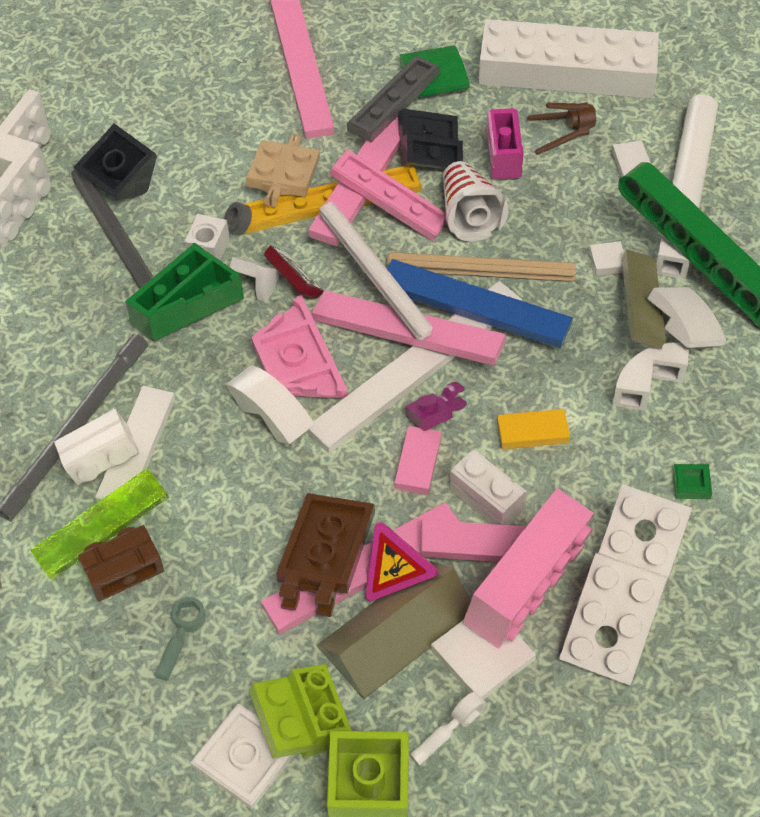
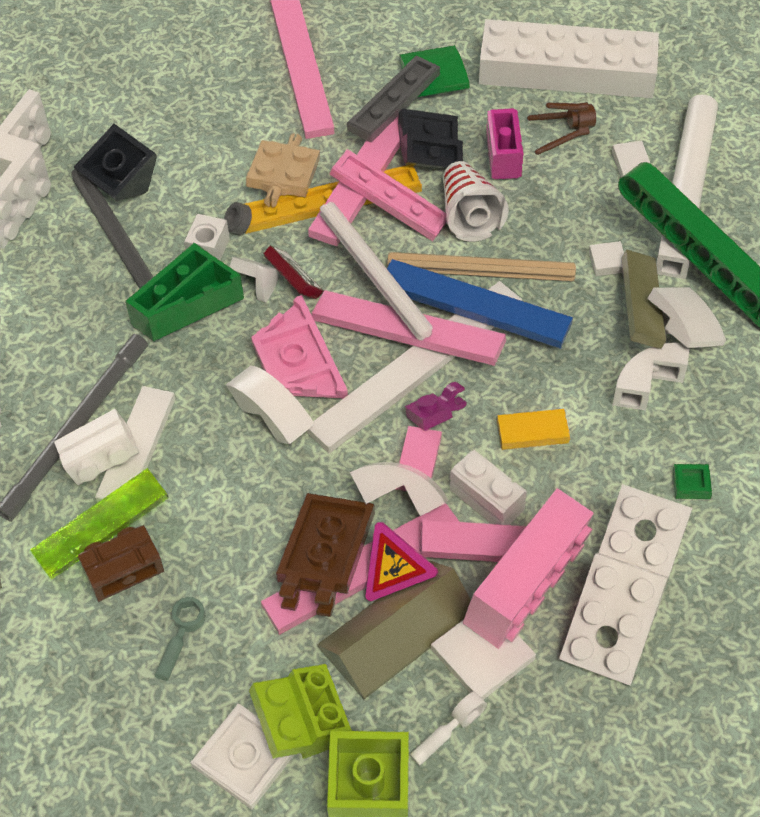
none -> white brick [350,462,448,516]

